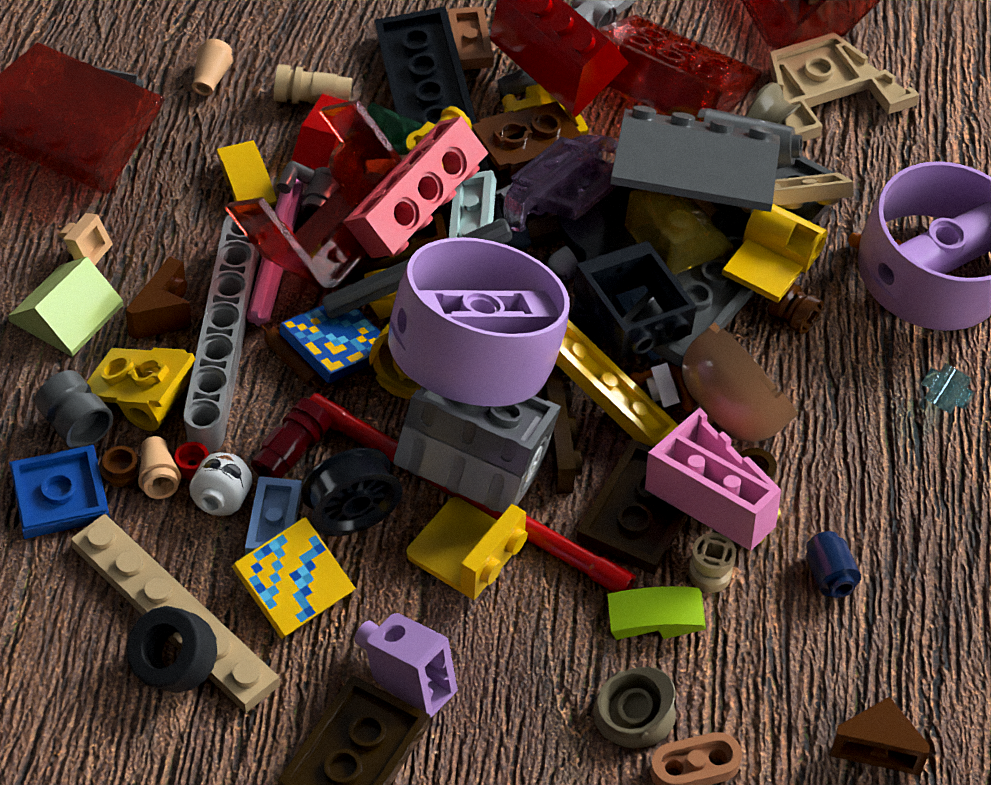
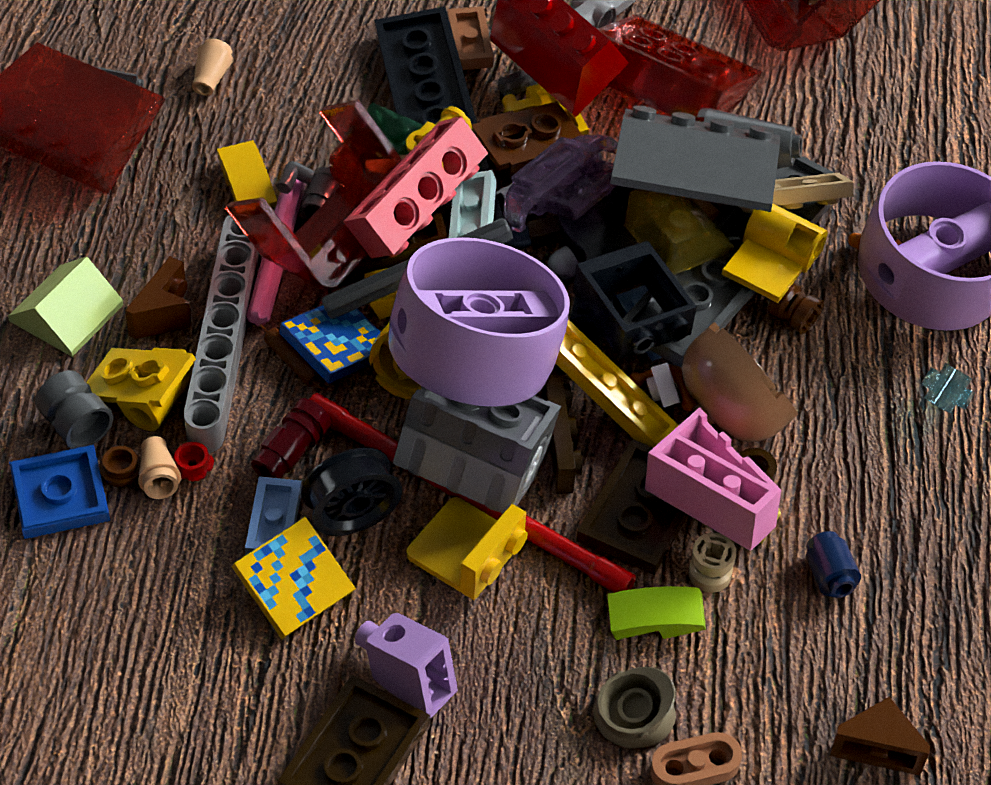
light nougat tile [58,213,113,265] -> none
tan plate [71,514,280,713] -> none
black tyre [126,606,218,693] -> none
white head [189,452,252,516] -> none
tan axle [274,64,352,104] -> none
red slope [291,94,359,169] -> none
dark tan piece [745,83,801,125] -> none
tan wing [768,32,919,142] -> none

